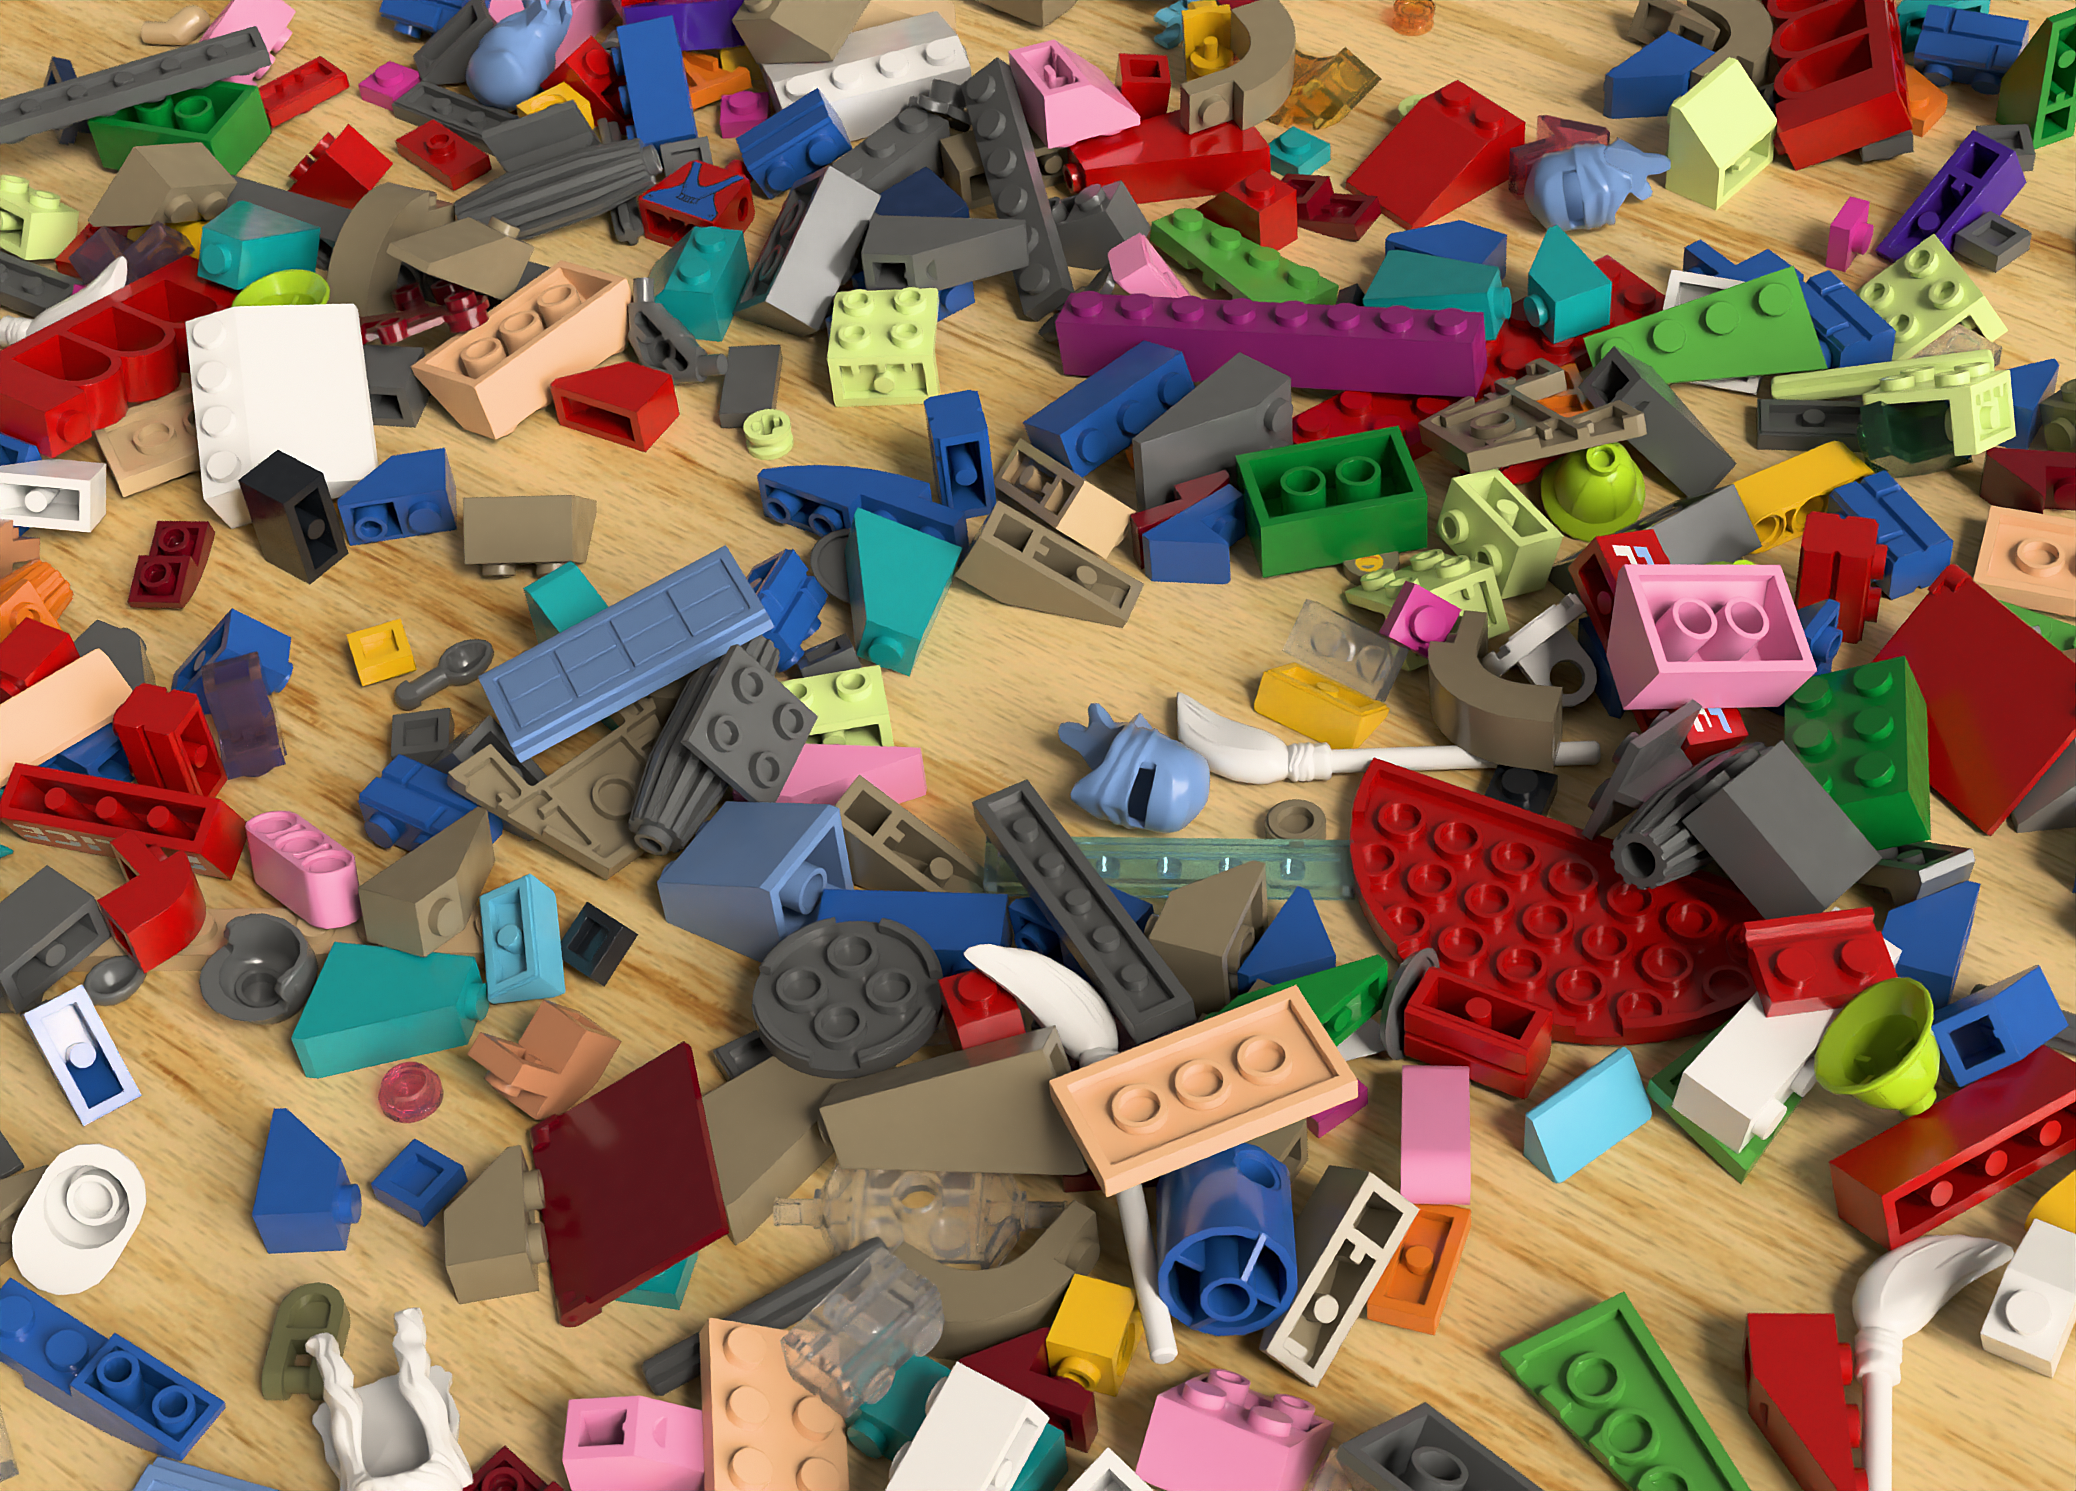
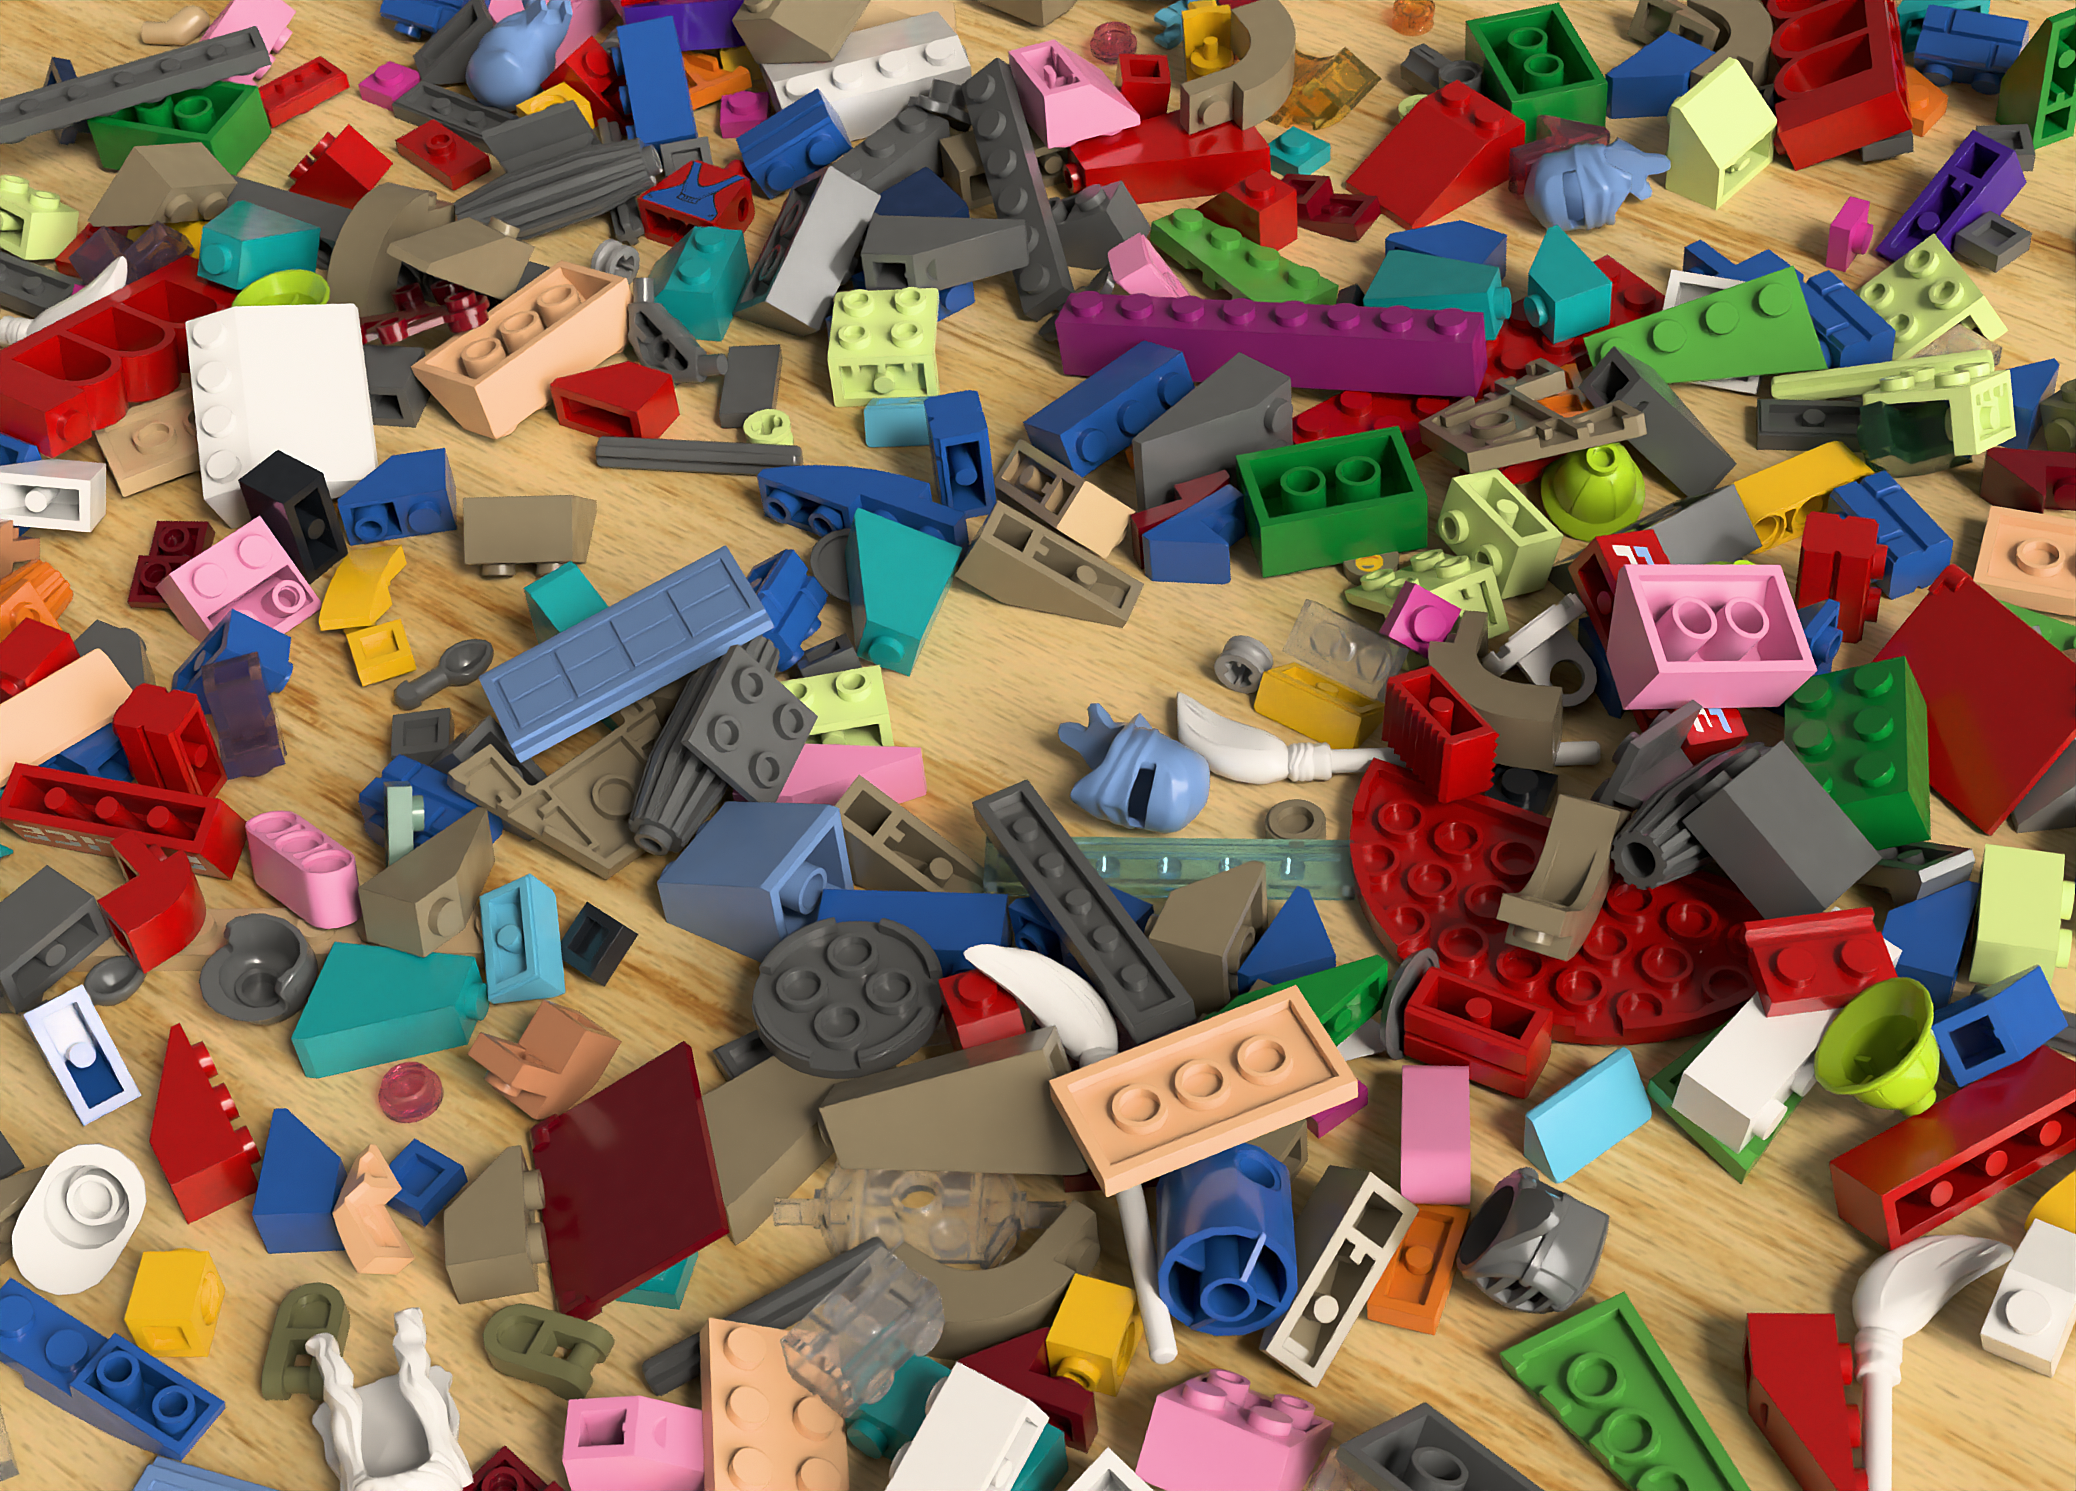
none -> yellow brick [124,1248,226,1357]
none -> red slope [149,1023,262,1224]
none -> bright pink slope [155,516,322,643]
none -> yellow slope [318,544,407,634]
none -> light nougat slope [332,1144,415,1274]
none -> plate [383,781,424,869]
none -> olive plate [483,1303,615,1401]
none -> light grey bush [591,239,640,285]
none -> dark grey axle [595,436,803,475]
none -> medium azure slope [864,396,933,448]
none -> clear pink plate [1090,22,1137,64]
none -> light grey bush [1214,635,1273,694]
none -> red brick [1381,665,1500,803]
none -> dark grey piece [1401,43,1483,95]
none -> dark grey piece [1456,1167,1610,1314]
none -> green brick [1465,2,1608,150]
none -> dark tan arch [1496,794,1632,961]
none -> yellowish green brick [1969,844,2075,988]

